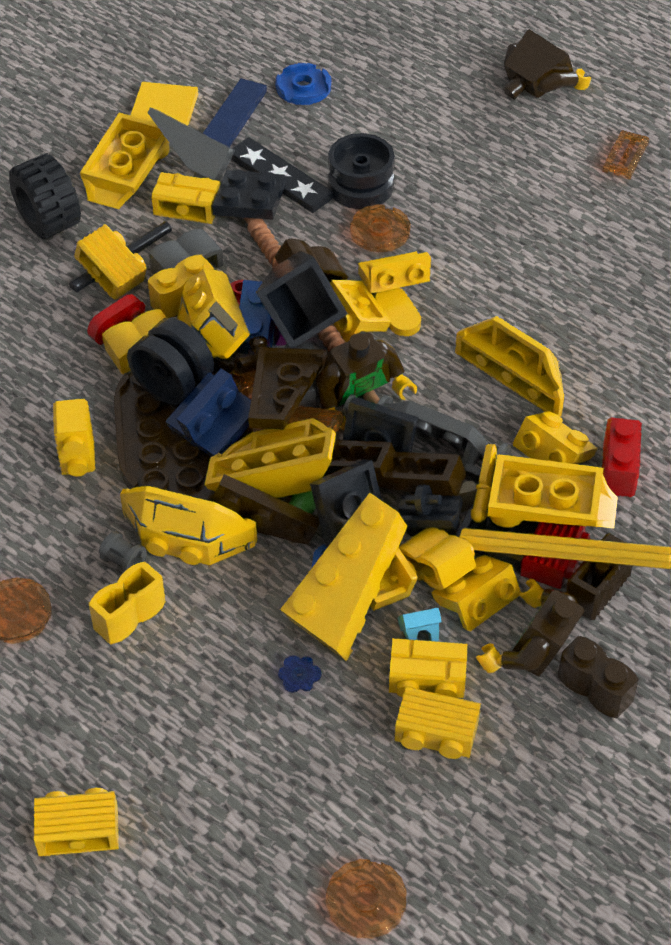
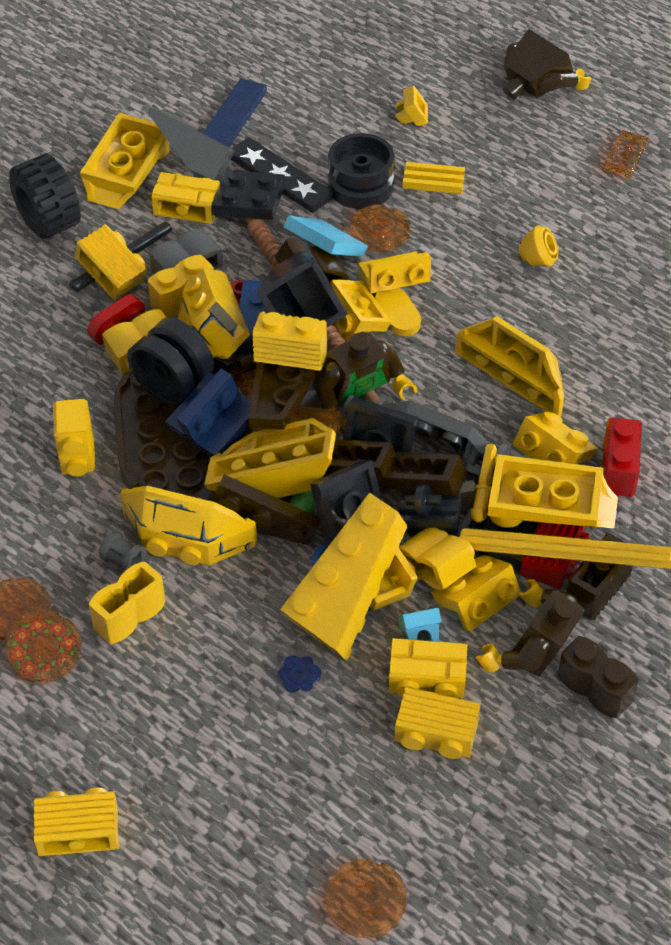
yellow tile [130,82,198,125] -> none
blue tile [275,63,331,105] -> none
none -> clear orange tile [6,610,81,683]
none -> yellow brick [252,311,327,371]
none -> medium azure tile [284,216,368,257]
none -> yellow tile [395,85,428,126]
none -> yellow tile [402,162,465,194]
none -> yellow cone [519,225,558,267]

